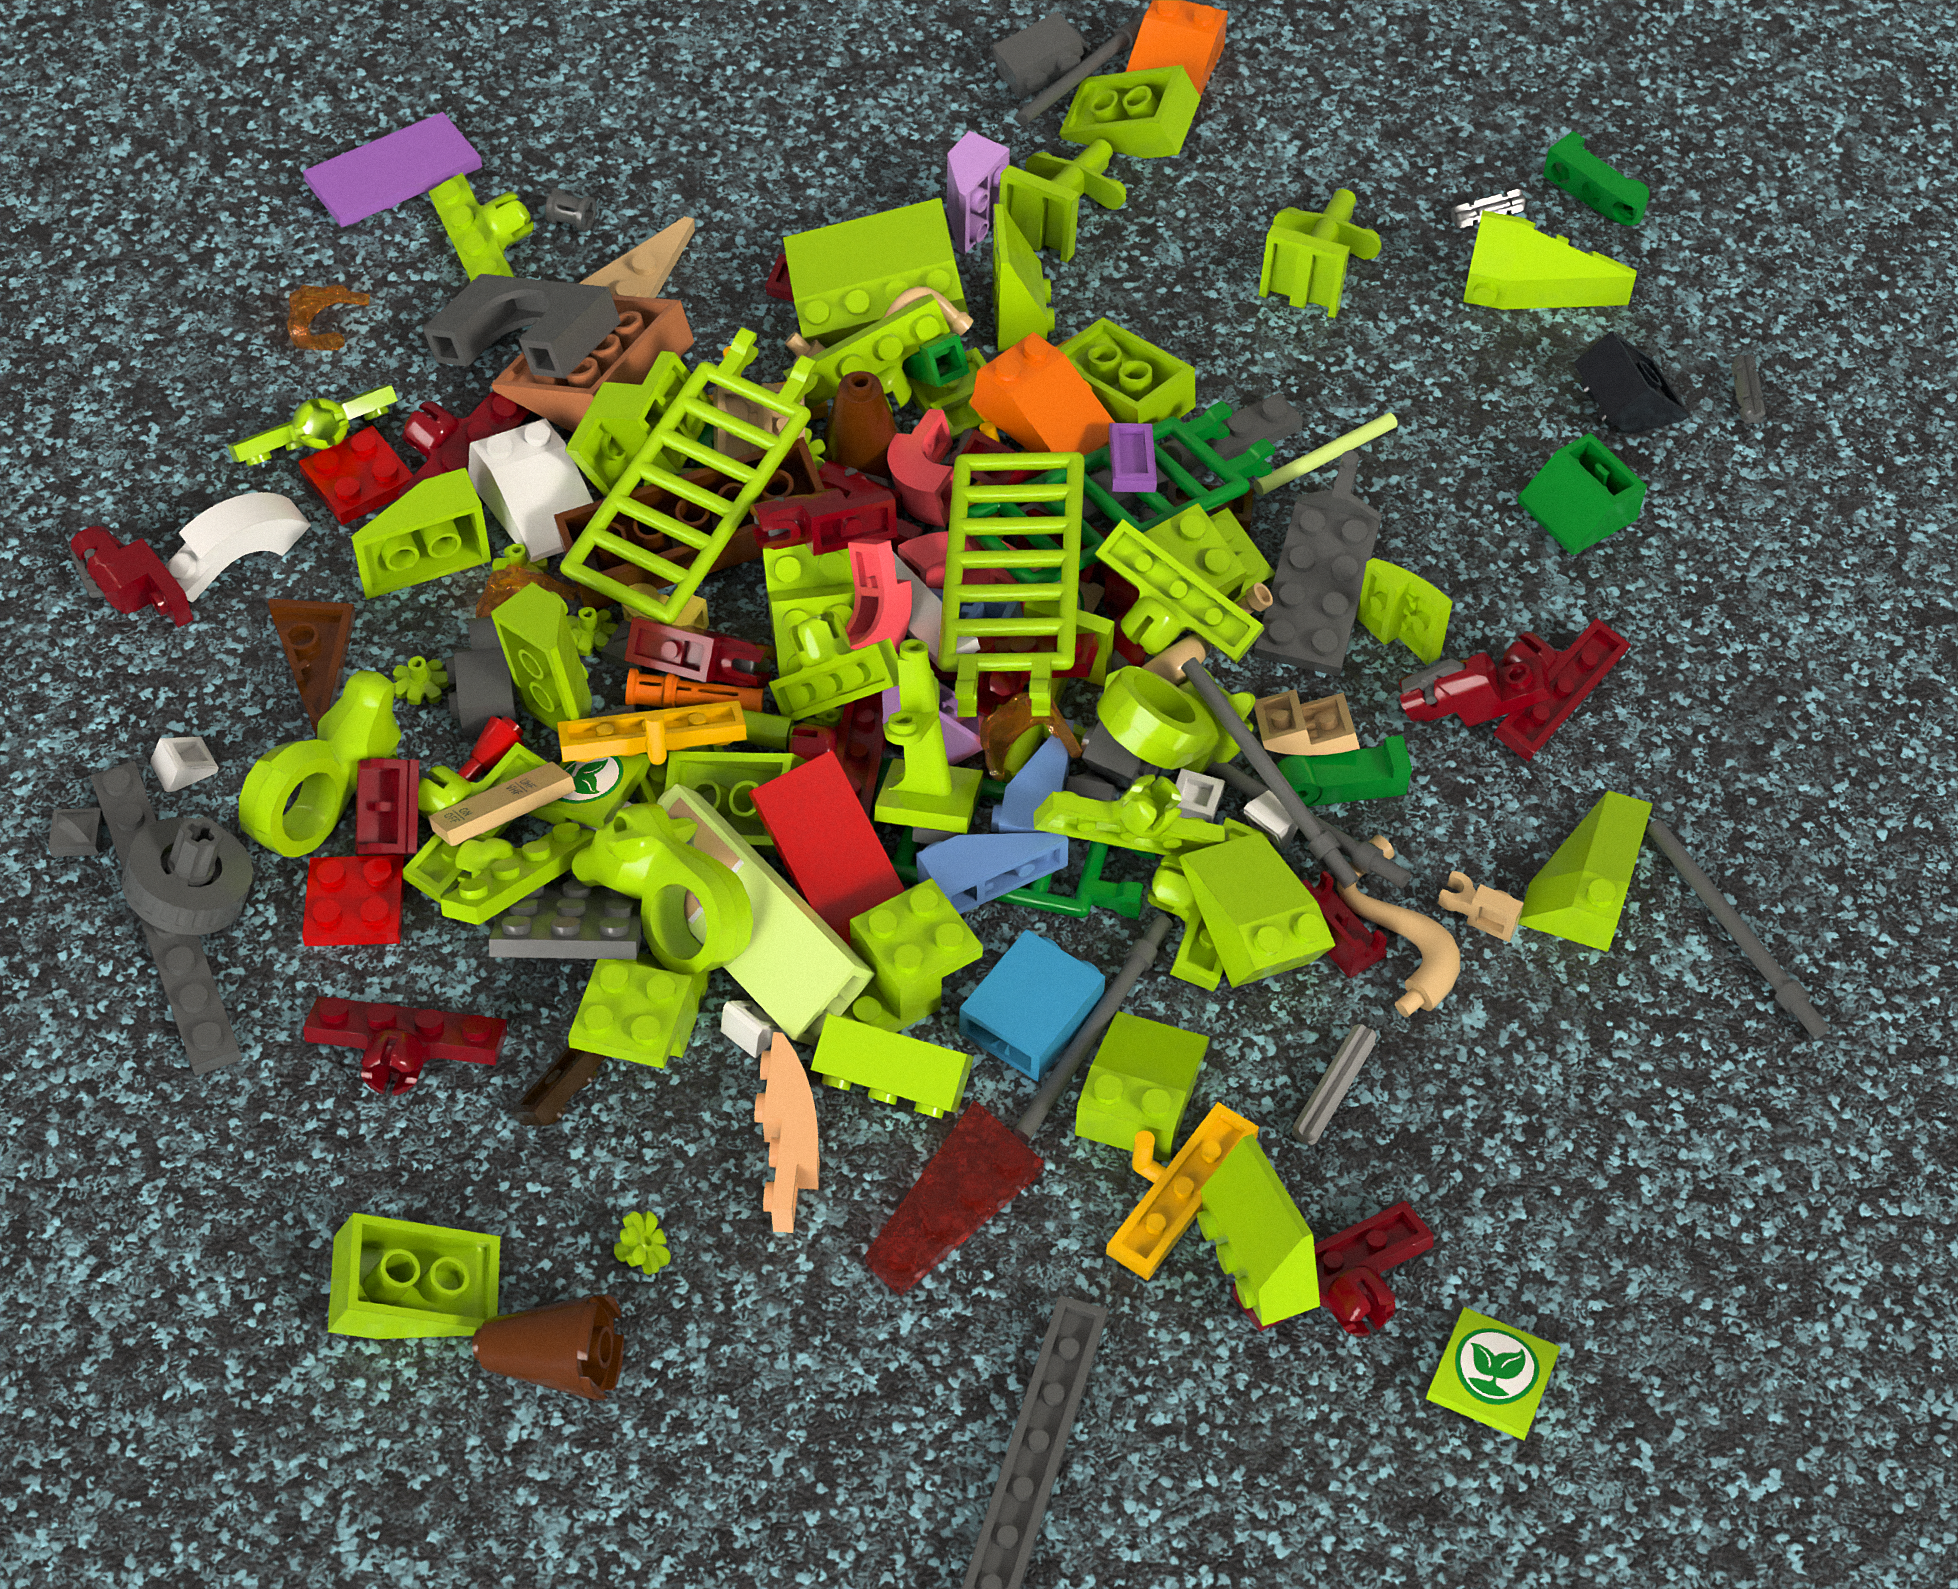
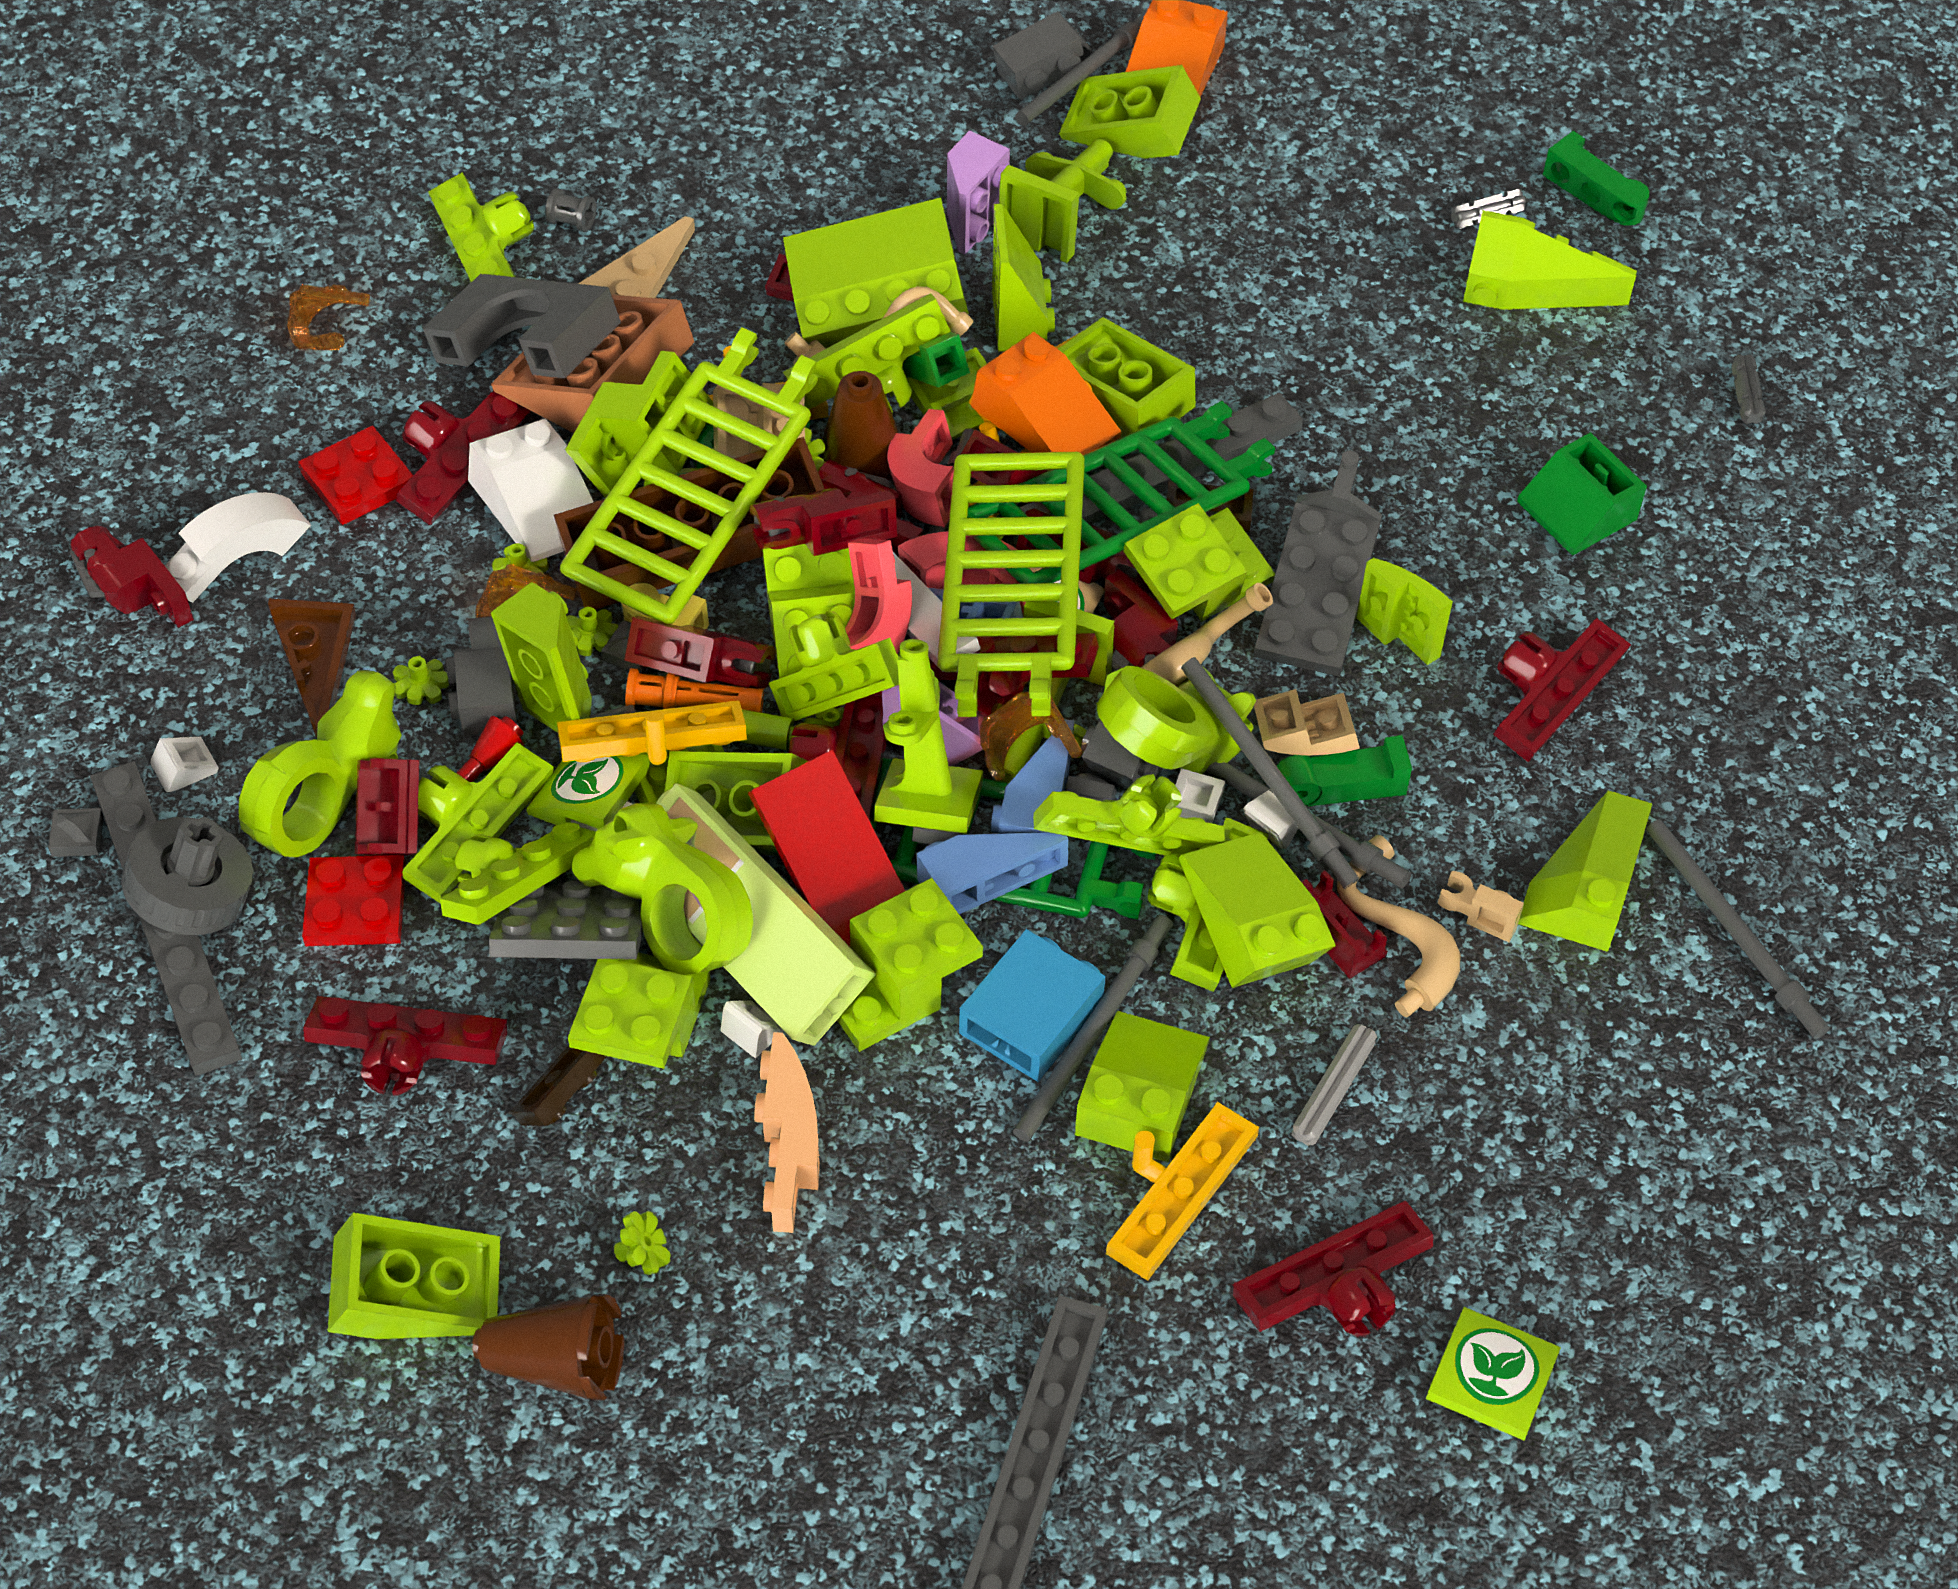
lime plate [227,385,398,466] -> none
medium lavender tile [303,112,482,228] -> none
lime slope [351,468,491,600] -> none
tan tile [428,762,576,846] -> none
lime brick [810,1013,974,1119] -> none
clear red wing [865,1100,1044,1296] -> none
lime plate [1095,519,1265,664] -> none
medium lavender tile [1108,423,1157,492] -> none
lime slope [1197,1134,1320,1326] -> none
yellowish green bar [1253,412,1397,496] -> none
lime piece [1258,189,1382,318] -> none
dark red plate [1398,652,1551,728] -> none
black slope [1574,330,1690,435] -> none

